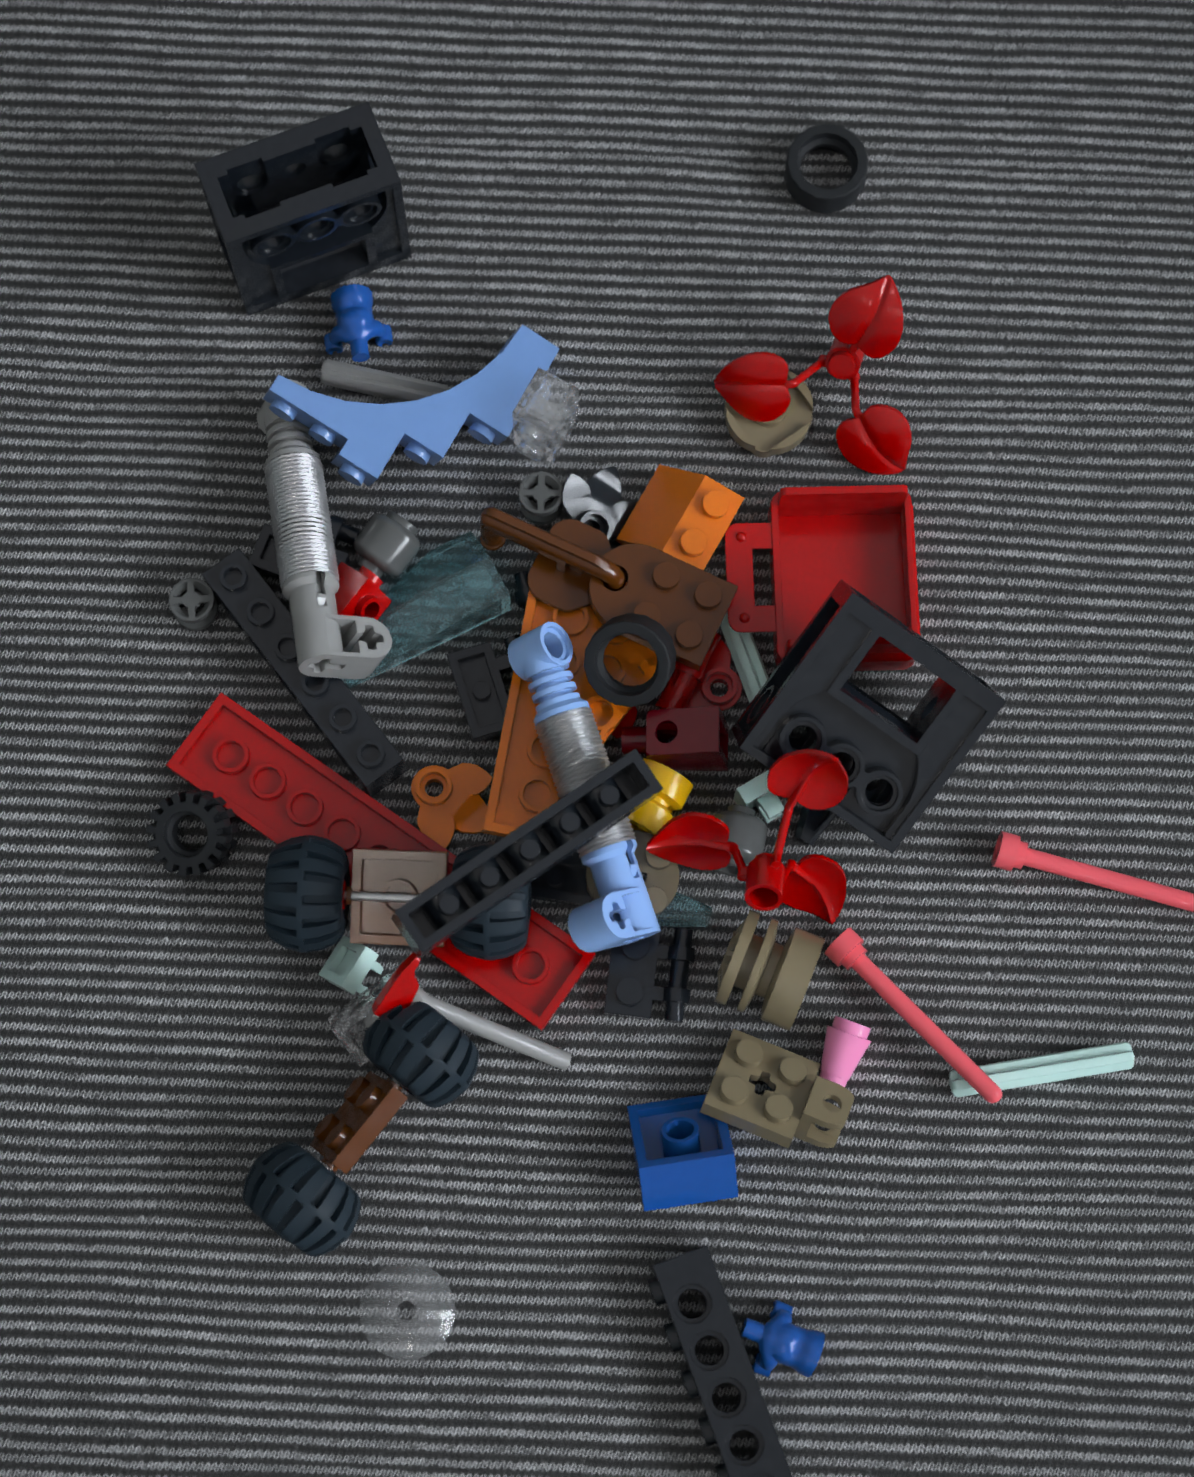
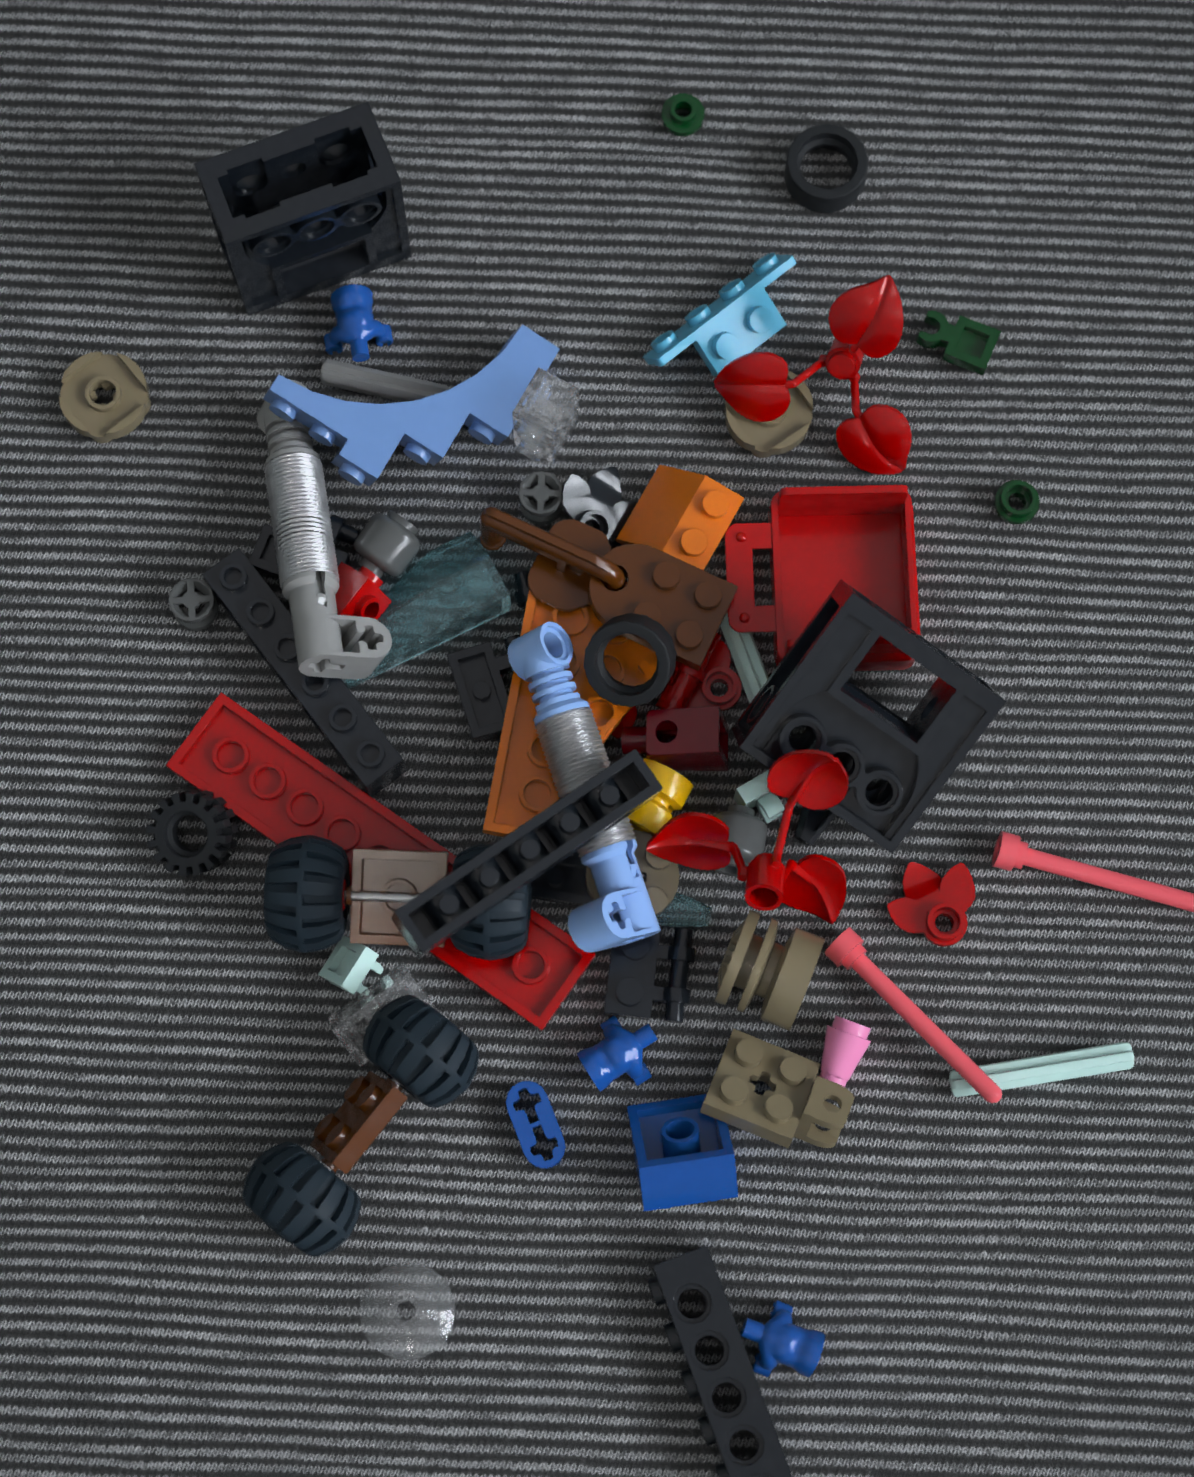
light grey piece [365,952,572,1070] -> none
orange plate [411,763,492,849] -> none
none -> dark tan plate [59,351,151,443]
none -> blue beam [506,1081,566,1170]
none -> blue piece [577,1016,658,1092]
none -> medium azure bracket [643,253,797,376]
none -> dark green plate [661,93,705,137]
none -> red plate [887,862,975,947]
none -> dark green plate [916,311,1001,376]
none -> dark green plate [994,480,1040,524]

